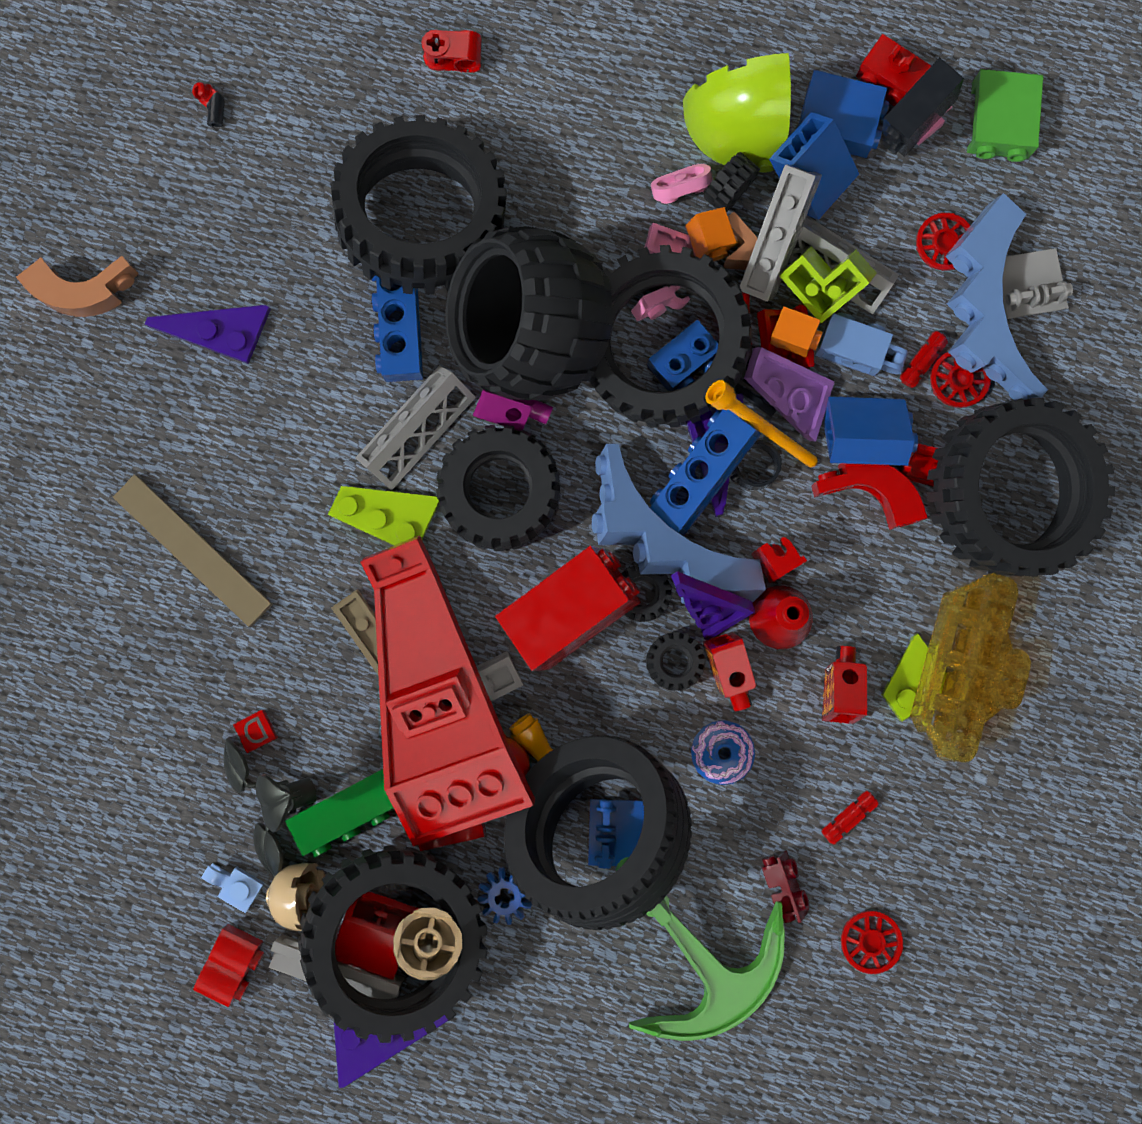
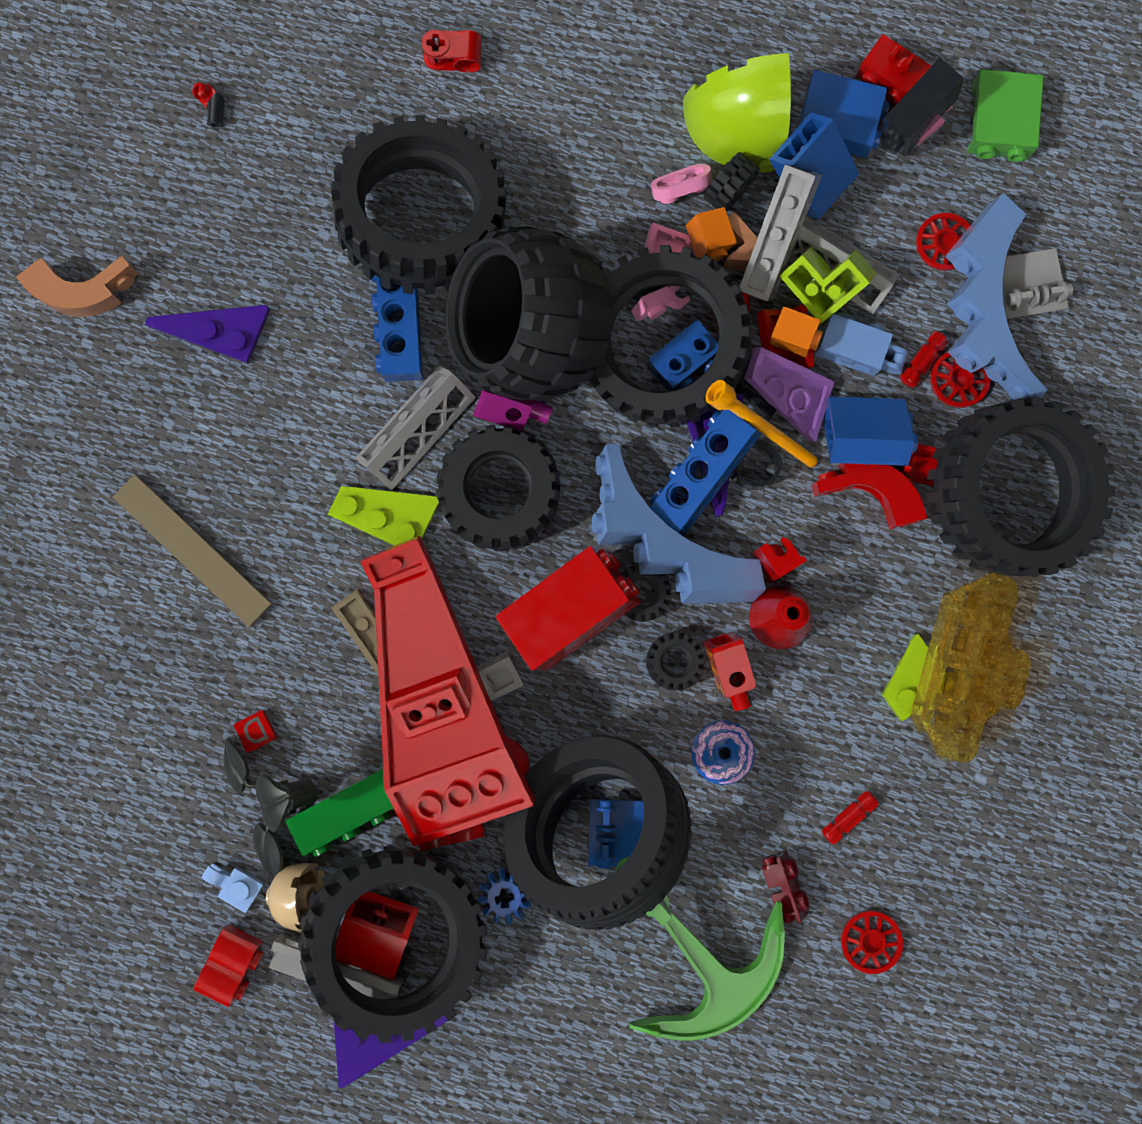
tan cylinder [393,908,462,980] -> none
light orange cone [509,713,553,762] -> none
dark purple wing [671,571,755,640] -> none
red torso [822,646,867,724] -> none

